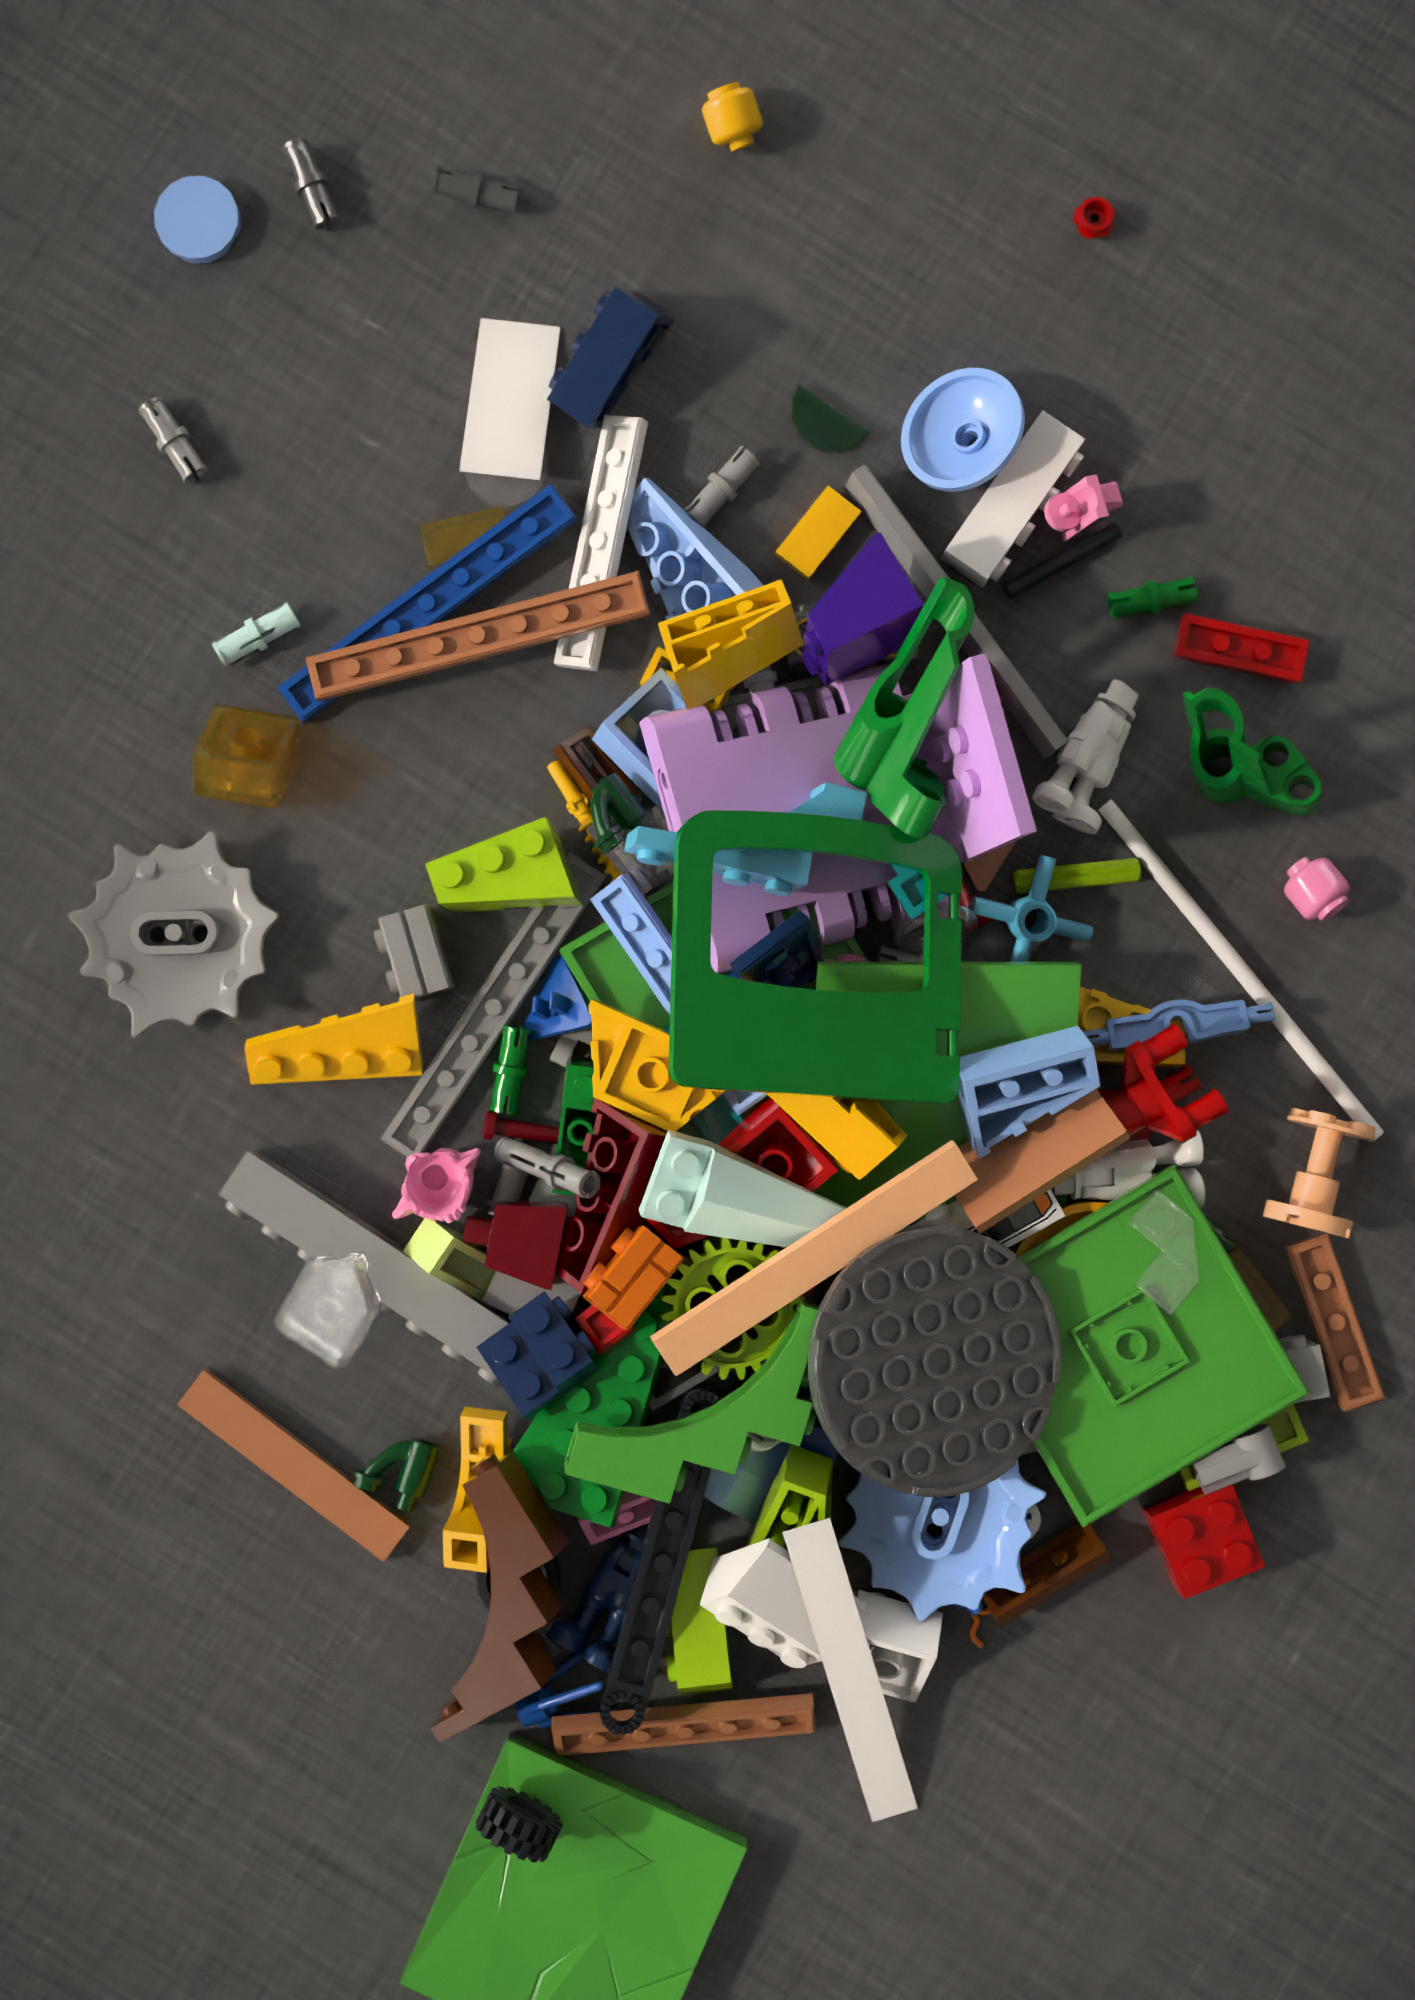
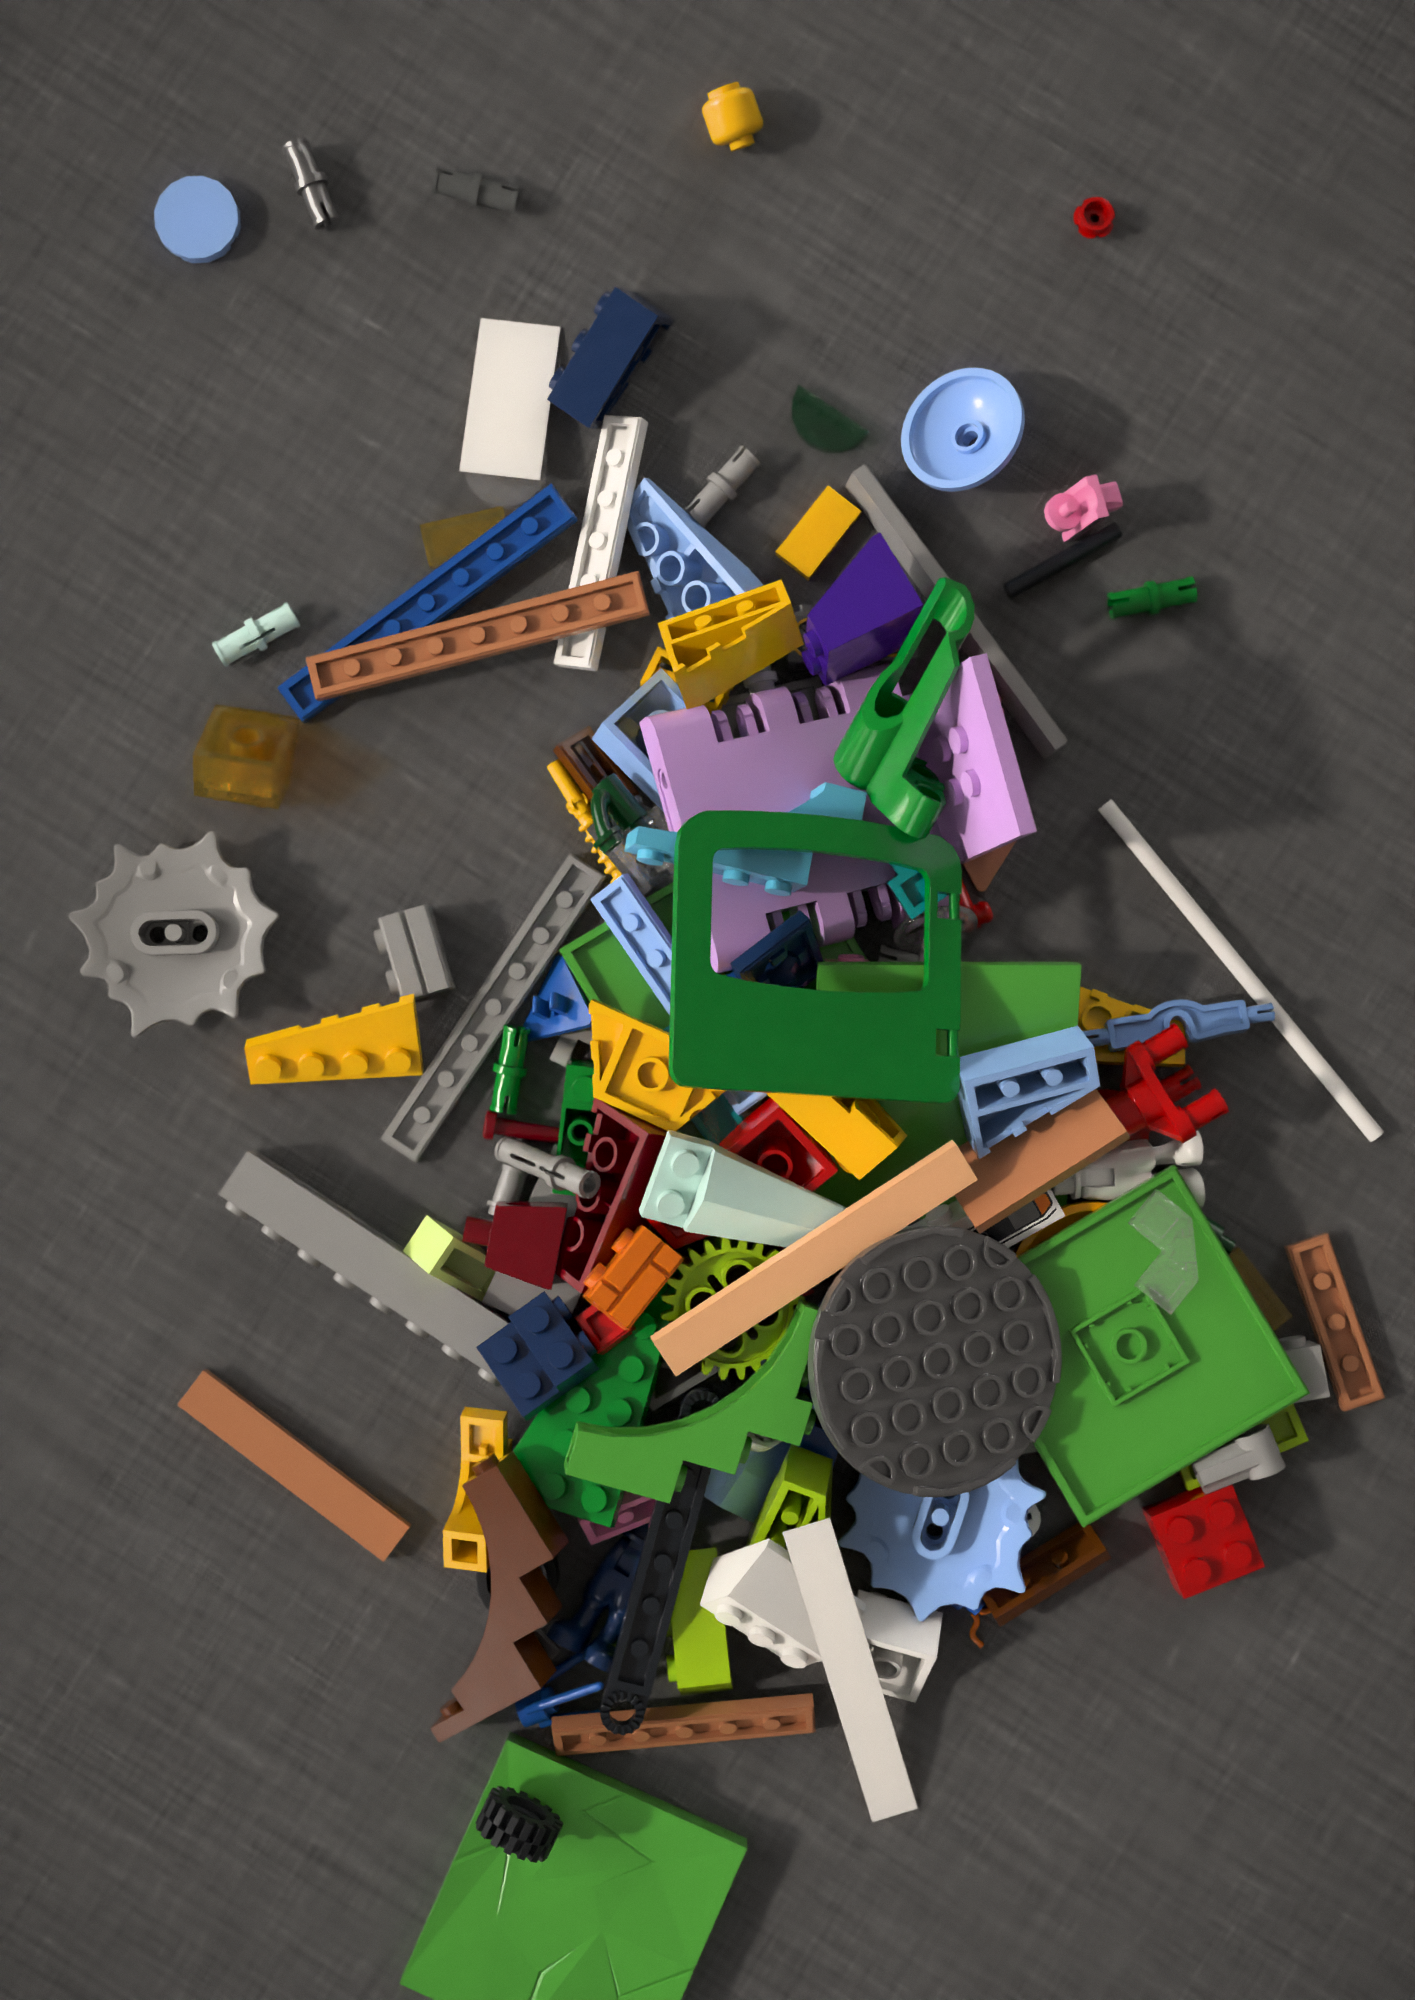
light grey pin [138,396,208,484] -> none
clear tile [274,1252,383,1368] -> none
dark green plant [353,1437,440,1512] -> none
bright pink hair [392,1148,481,1223] -> none
lime wedge [425,816,584,913] -> none
white brick [941,410,1085,588] -> none
medium azure bar [968,855,1093,962] -> none
lime axle [1013,858,1141,893] -> none
white piece [1032,679,1139,834] -> none
red plate [1172,613,1310,684] -> none
green panel [1182,688,1322,816] -> none
light nougat piece [1263,1108,1376,1238] -> none
bright pink head [1284,857,1350,922] -> none

